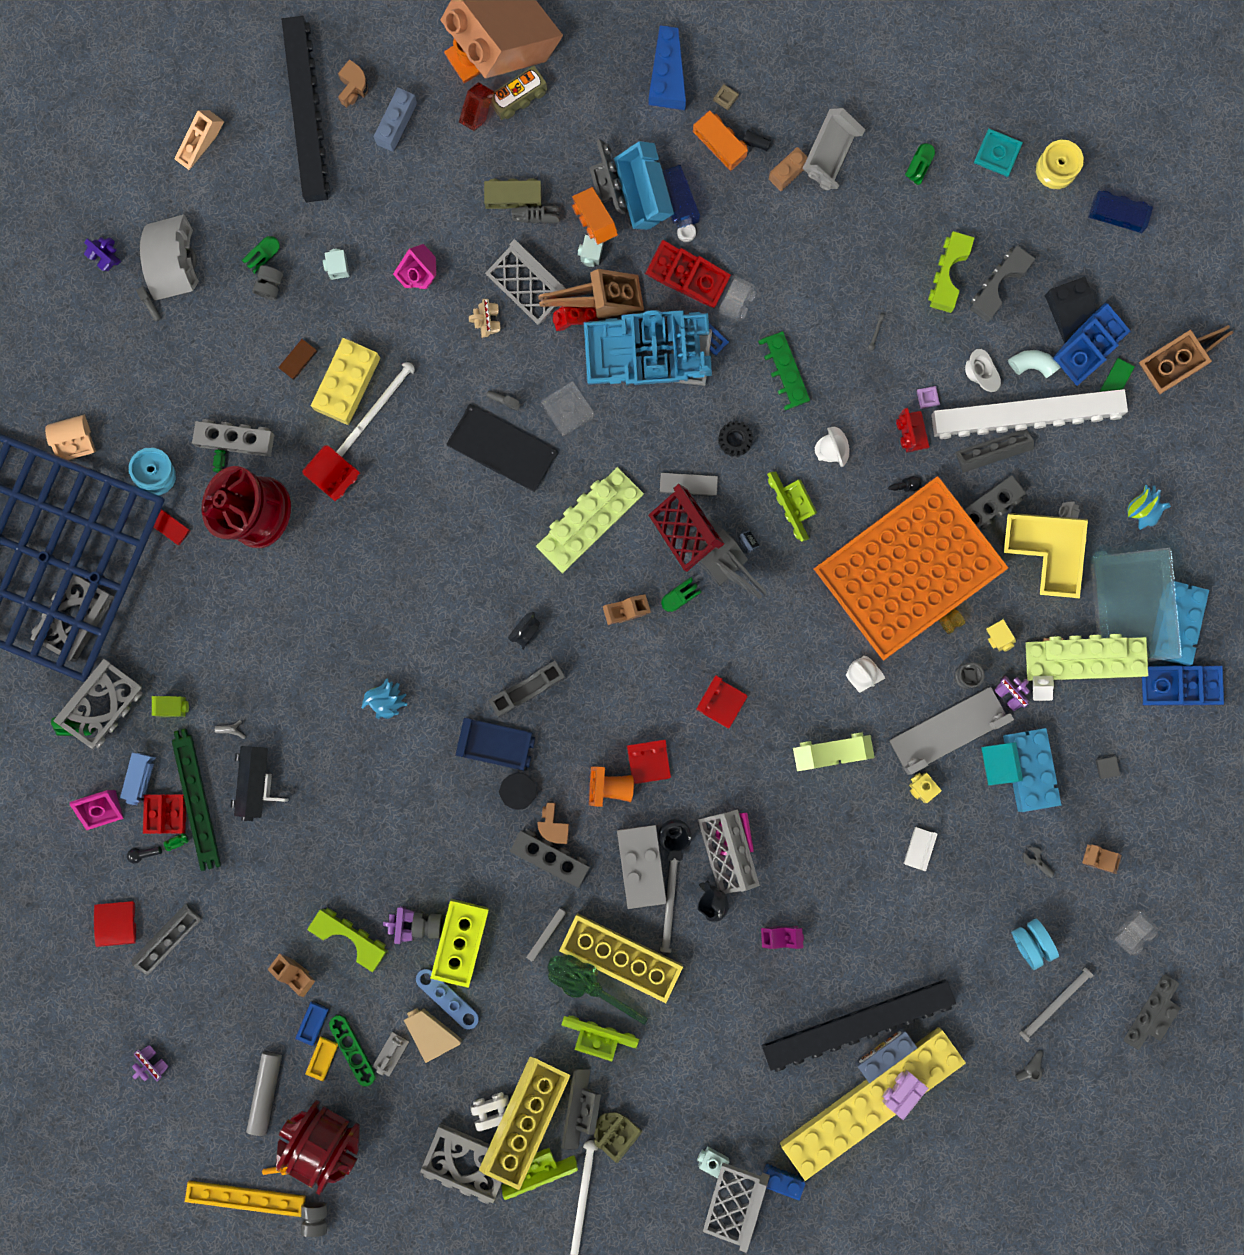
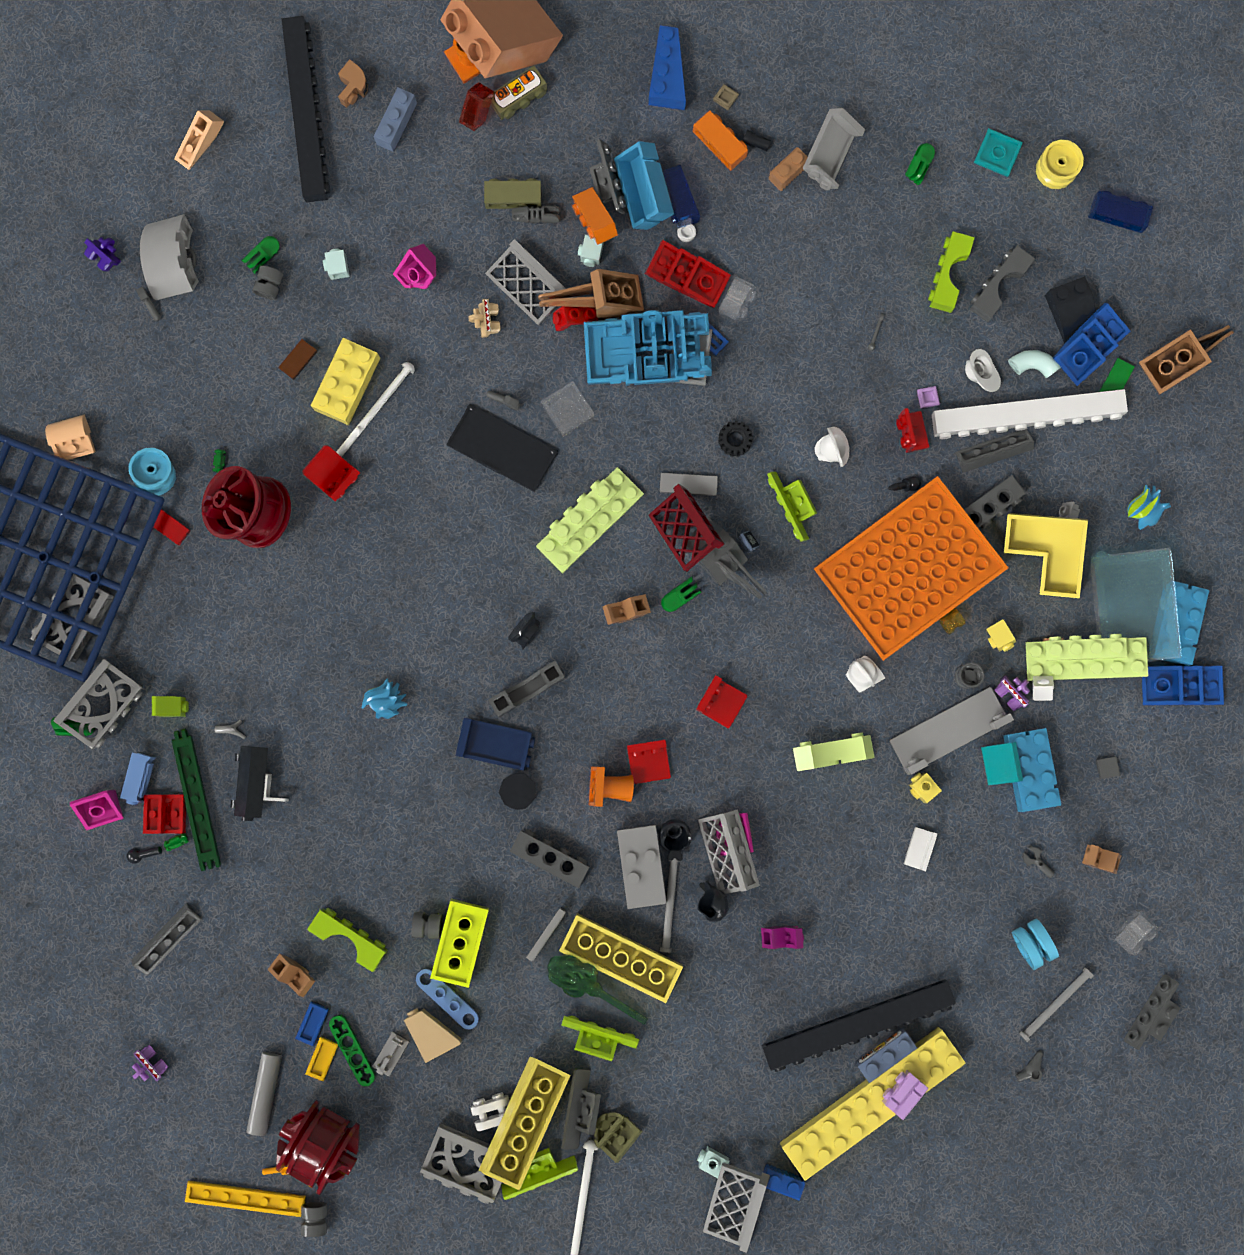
red slope [94,901,136,947] -> none
light grey brick [192,419,274,457] -> none
medium lavender hips [383,906,416,944] -> none
medium nougat brick [537,803,569,844] -> none
green hinge [758,331,810,411] -> none

